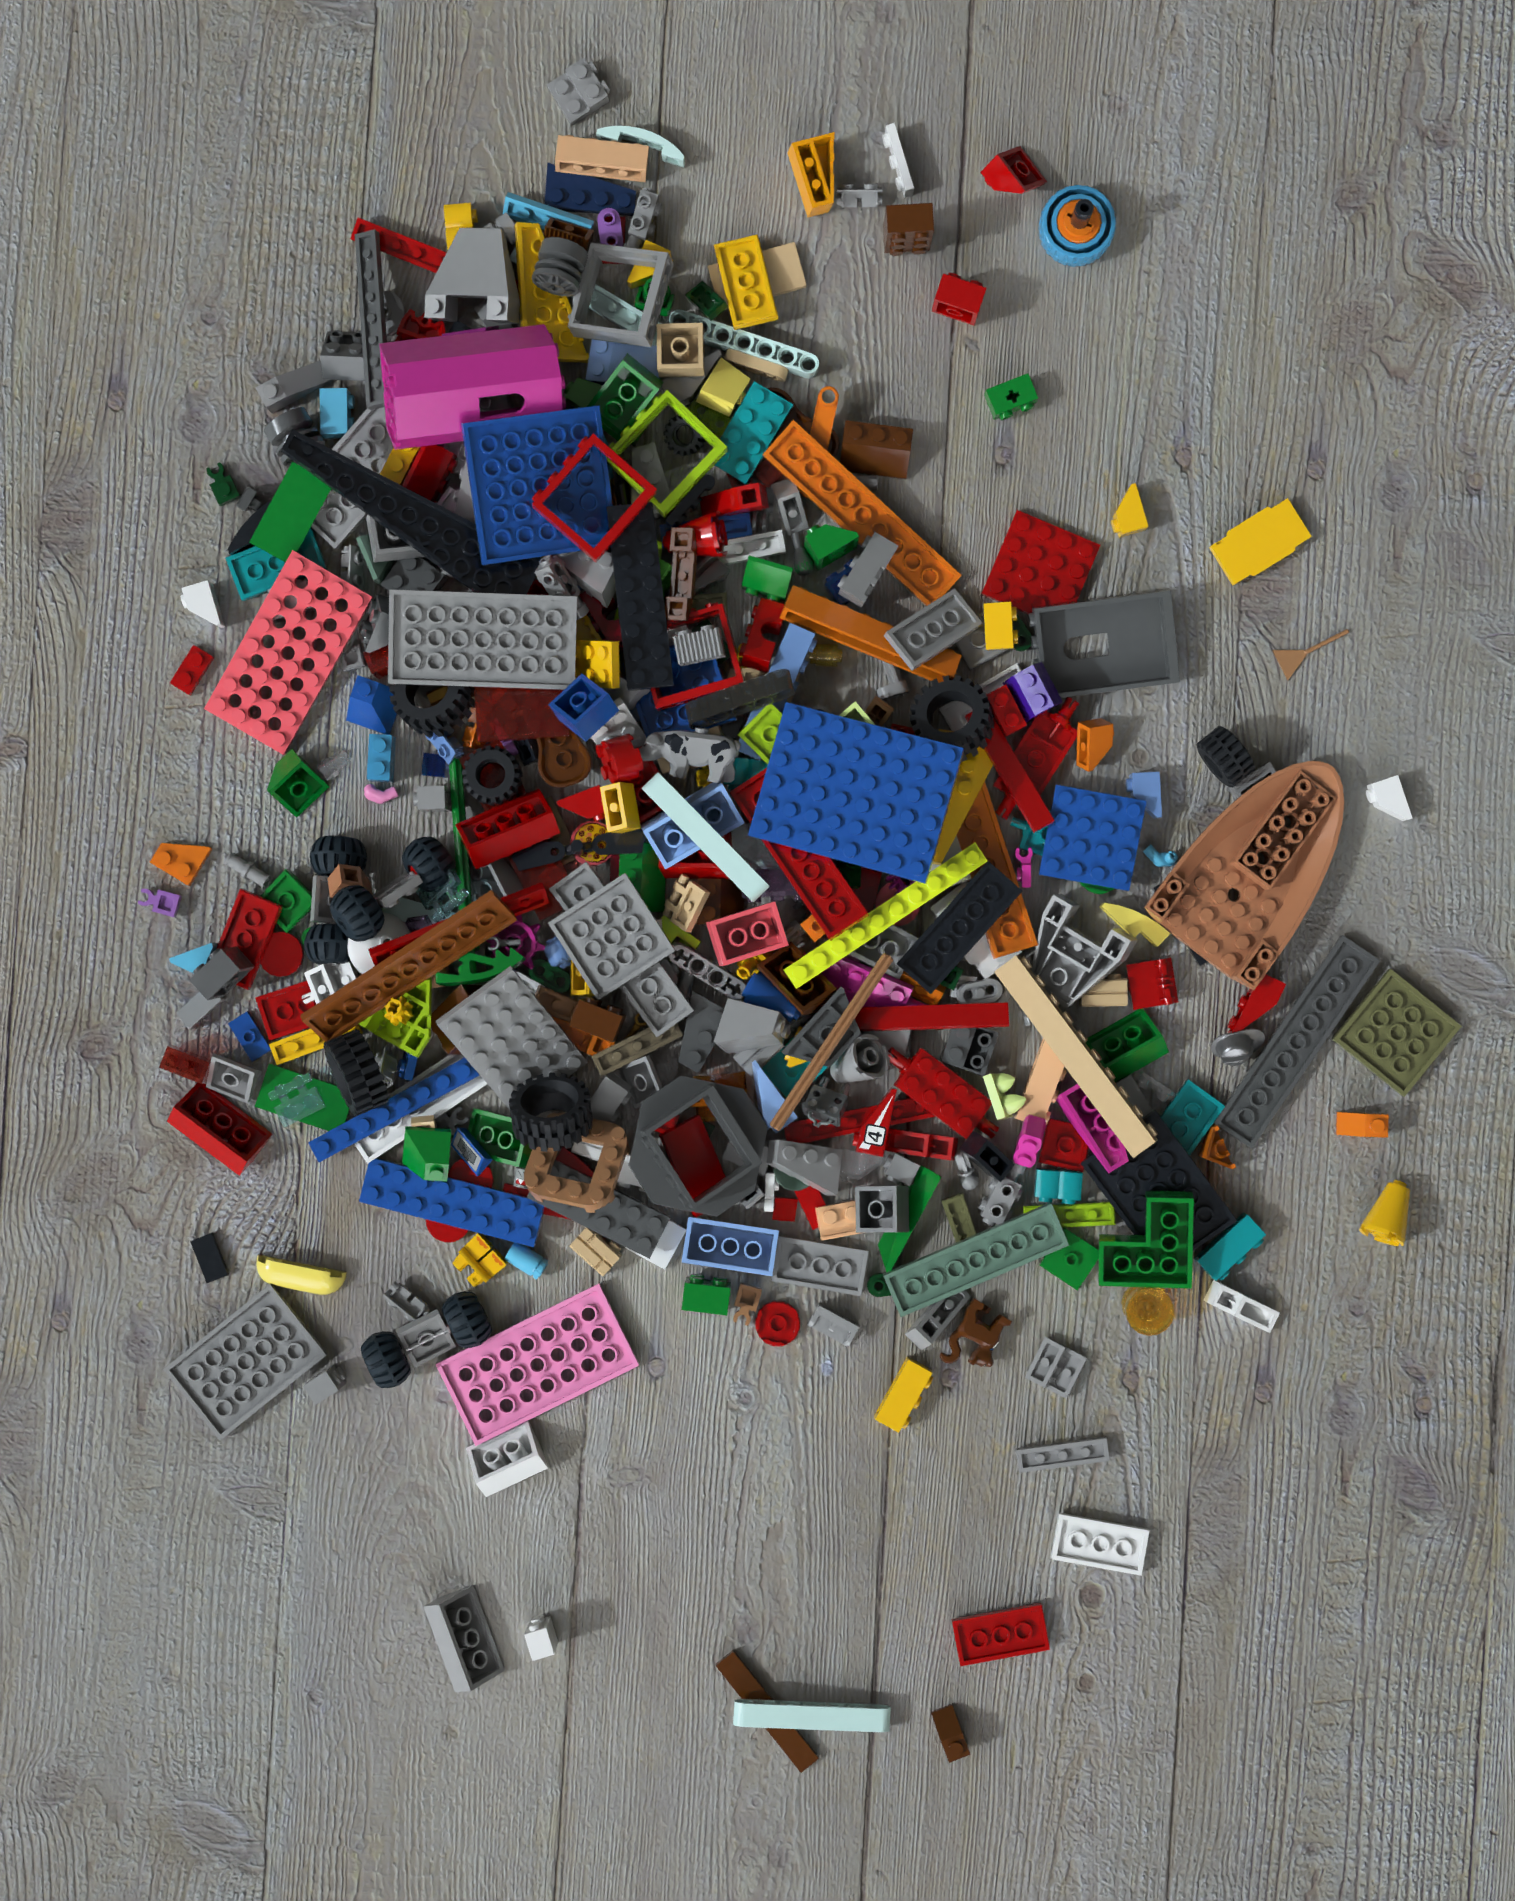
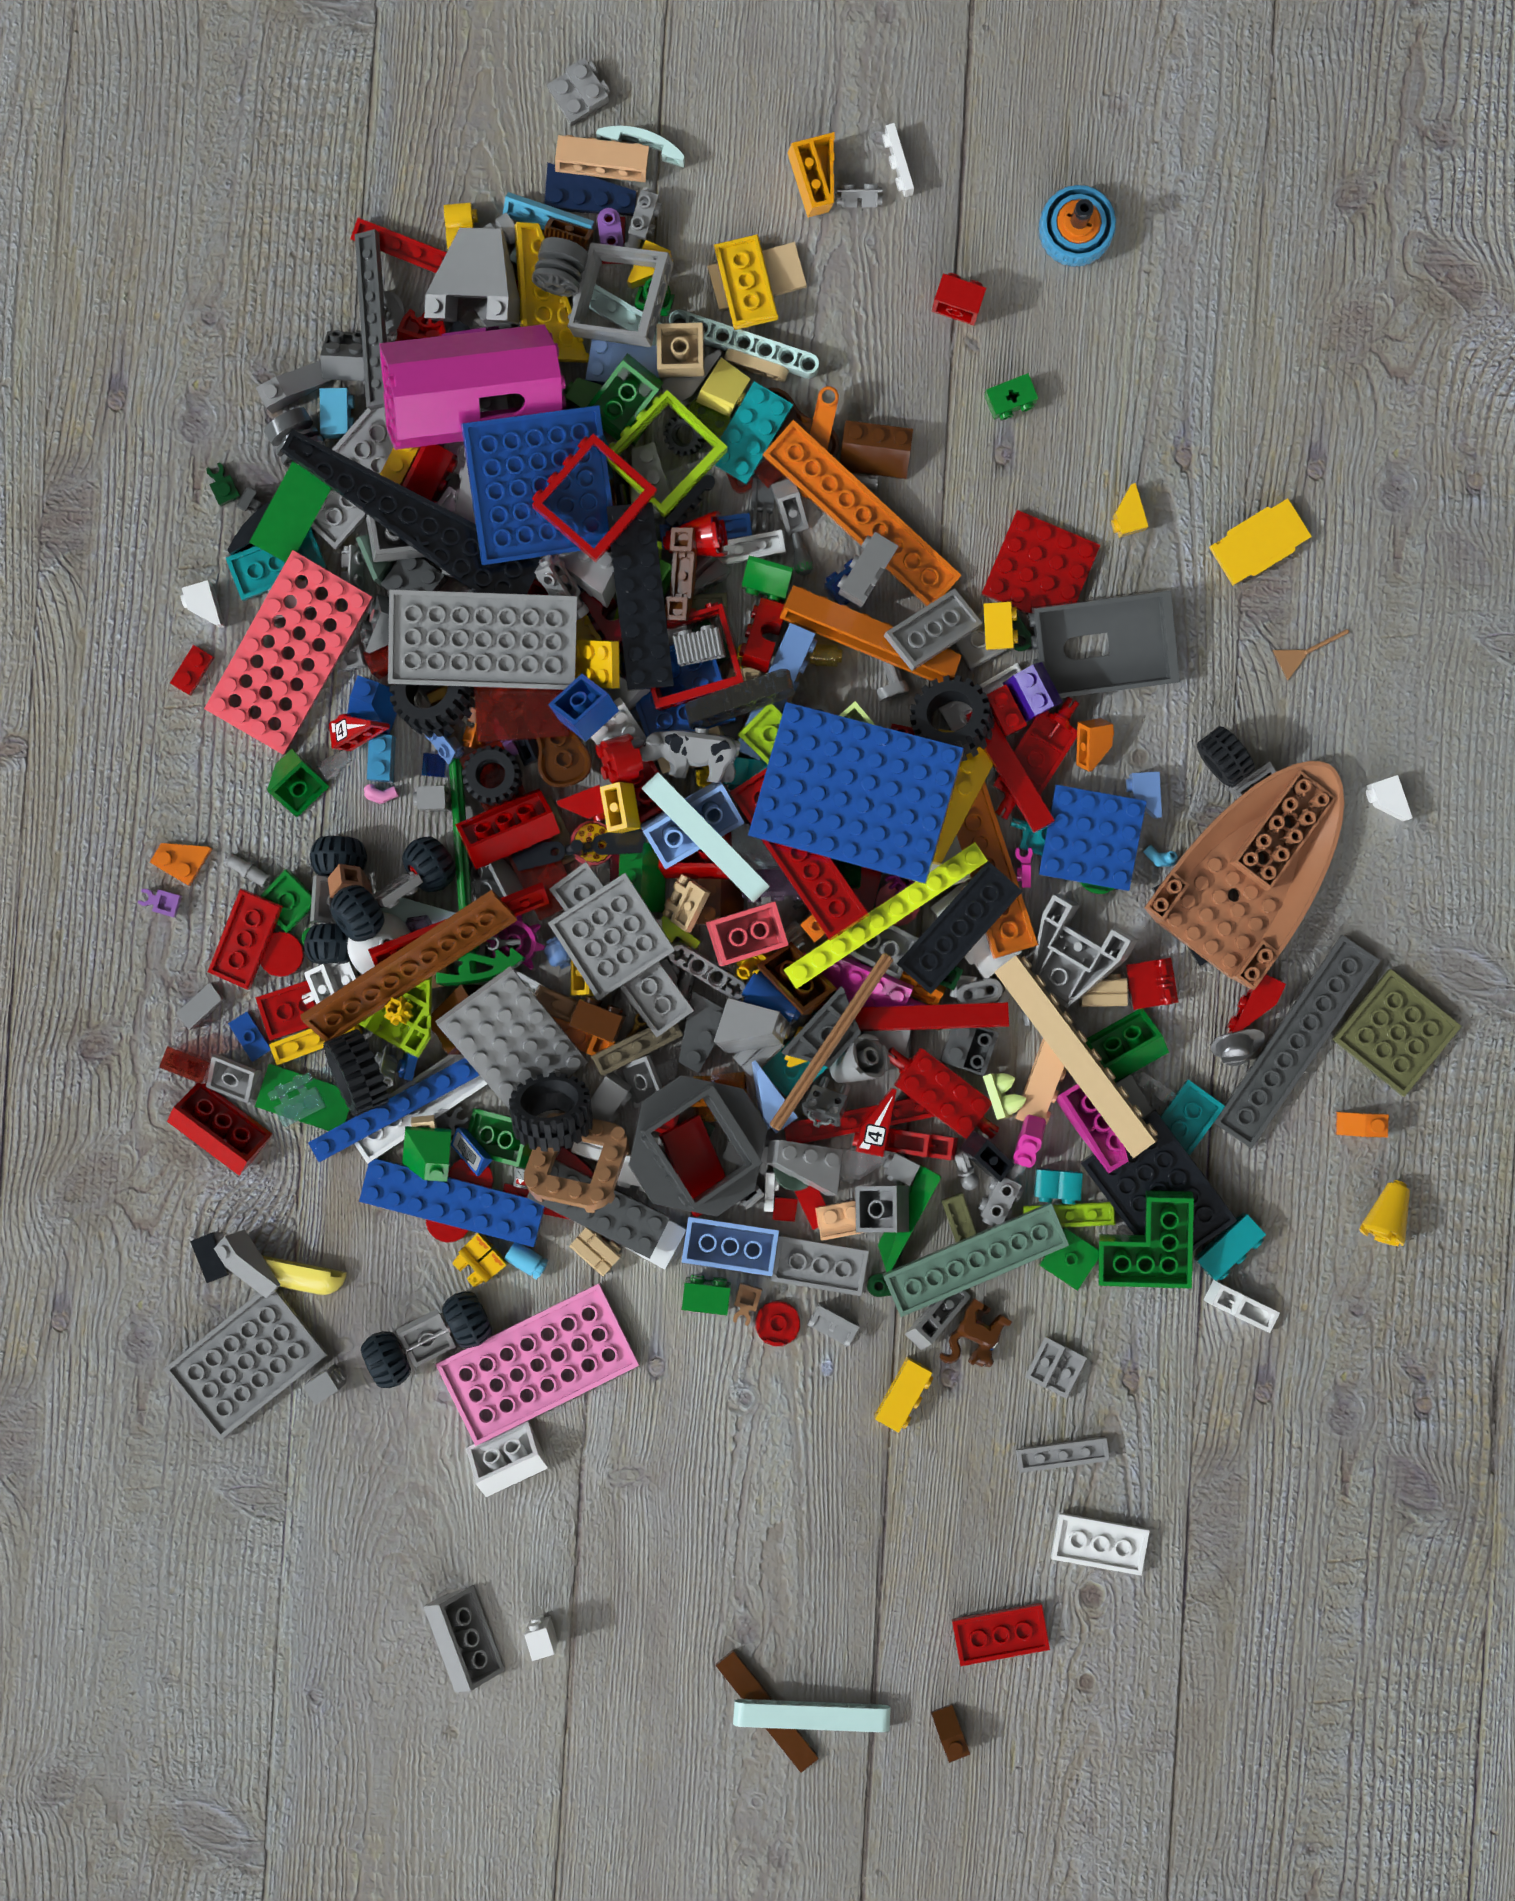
medium azure slope [169,943,218,973] -> none
dark grey brick [189,946,255,1000] -> none
light grey hinge [383,1281,430,1322] -> none
clear light blue plate [416,865,469,923] -> none
dark green plate [529,959,571,993] -> none
dark green plate [685,280,728,321] -> none
red slope [700,483,769,517] -> none
green slope [804,524,859,571] -> none
medium nougat slope [865,696,894,727] -> none
reddish brown brick [883,203,934,256] -> none
red slope [980,146,1047,194] -> none
red plate [1038,1118,1089,1172] -> none
light yellow slope [1099,903,1170,947] -> none
clear yellow wheel [1121,1287,1174,1336] -> none
orange slope [1198,1124,1236,1169] -> none
none -> light grey slope [214,1229,280,1298]
none -> red slope [329,714,390,751]

